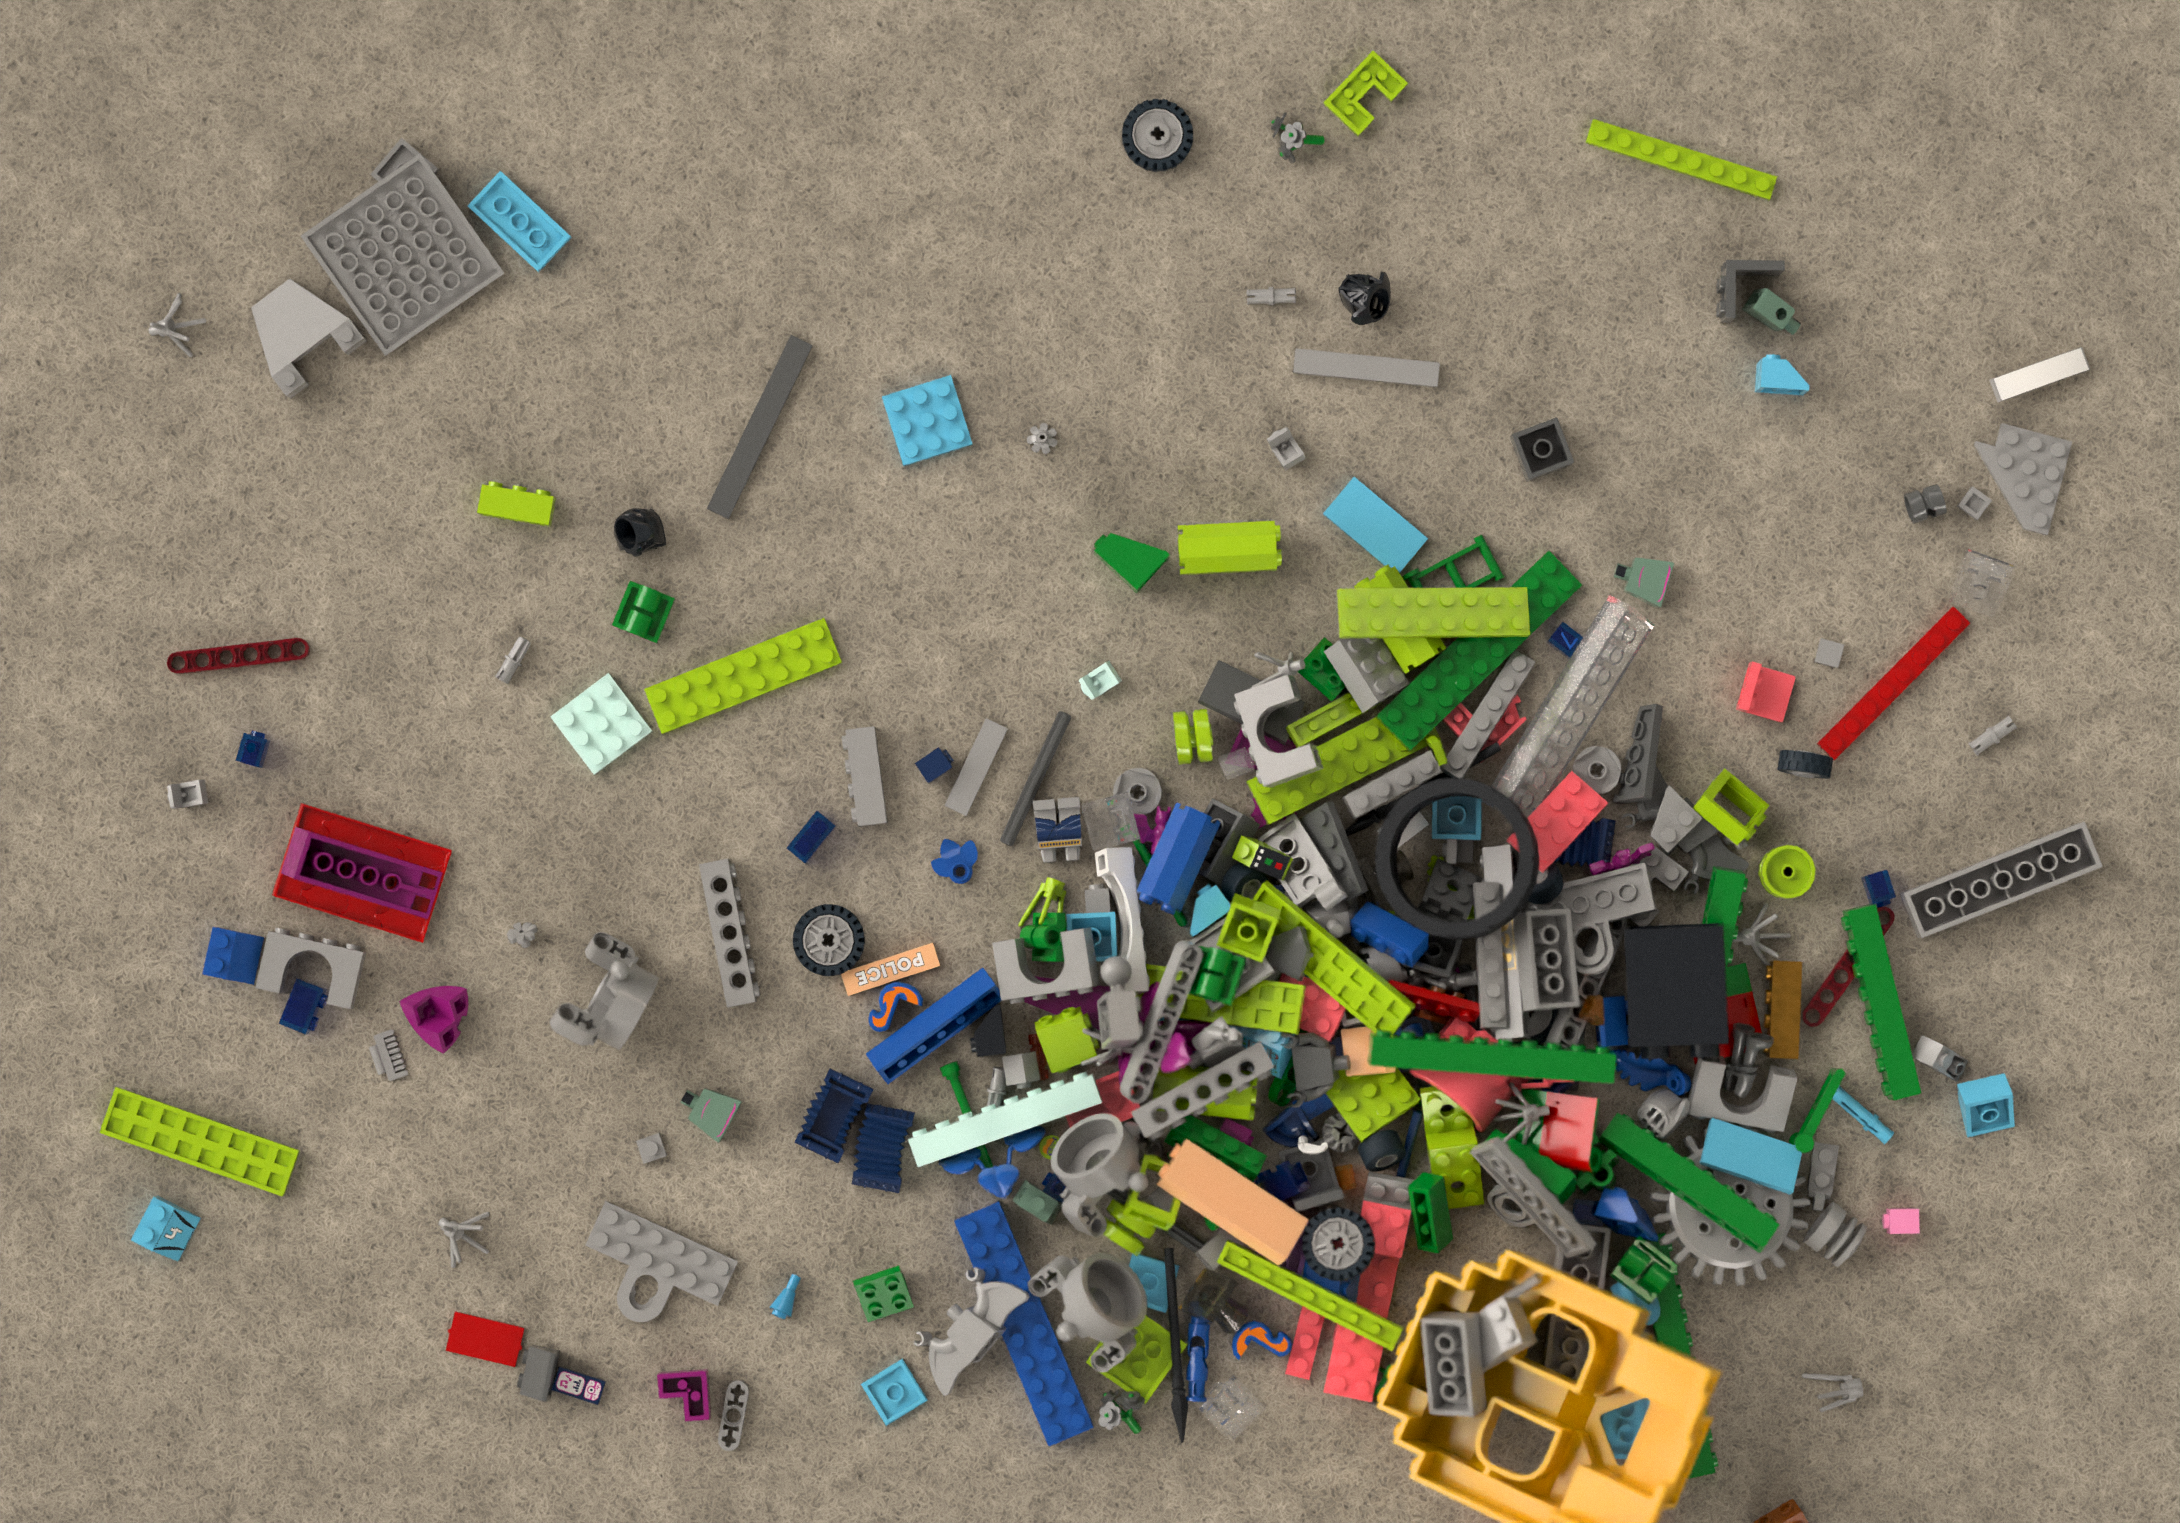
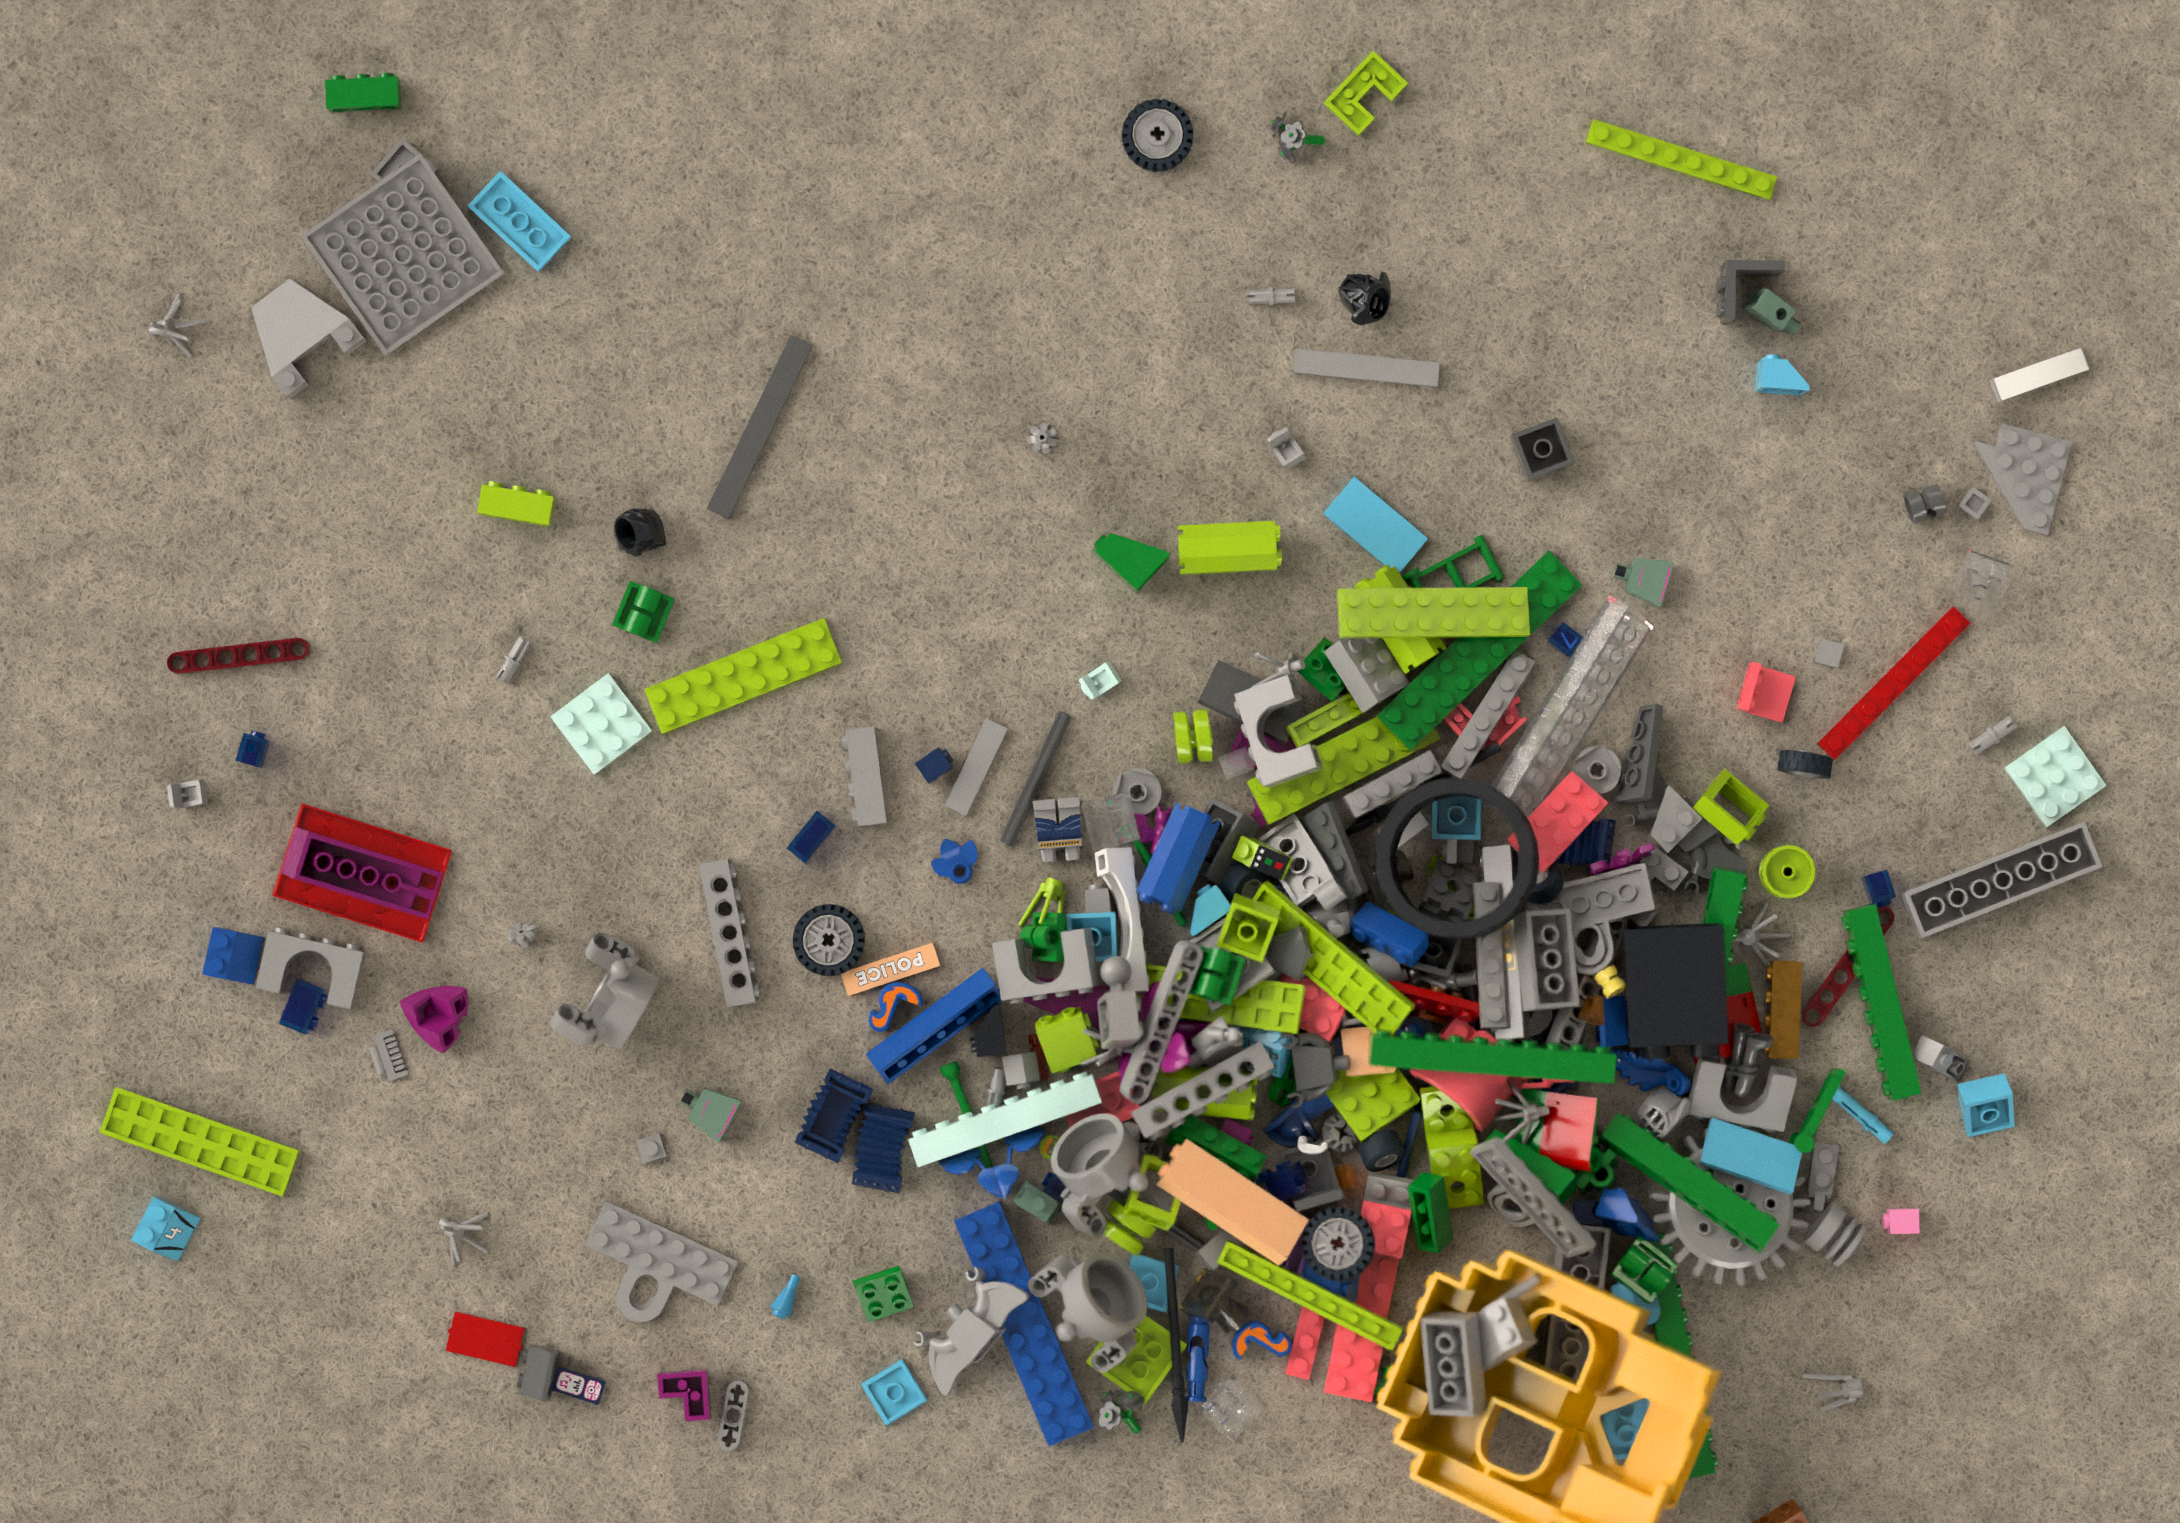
medium azure plate [882,375,973,466] -> none
lime tile [1424,733,1448,766] -> none
none -> green brick [325,73,402,112]
none -> light yellow wheel [1594,965,1627,999]
none -> light aqua plate [2004,726,2107,827]

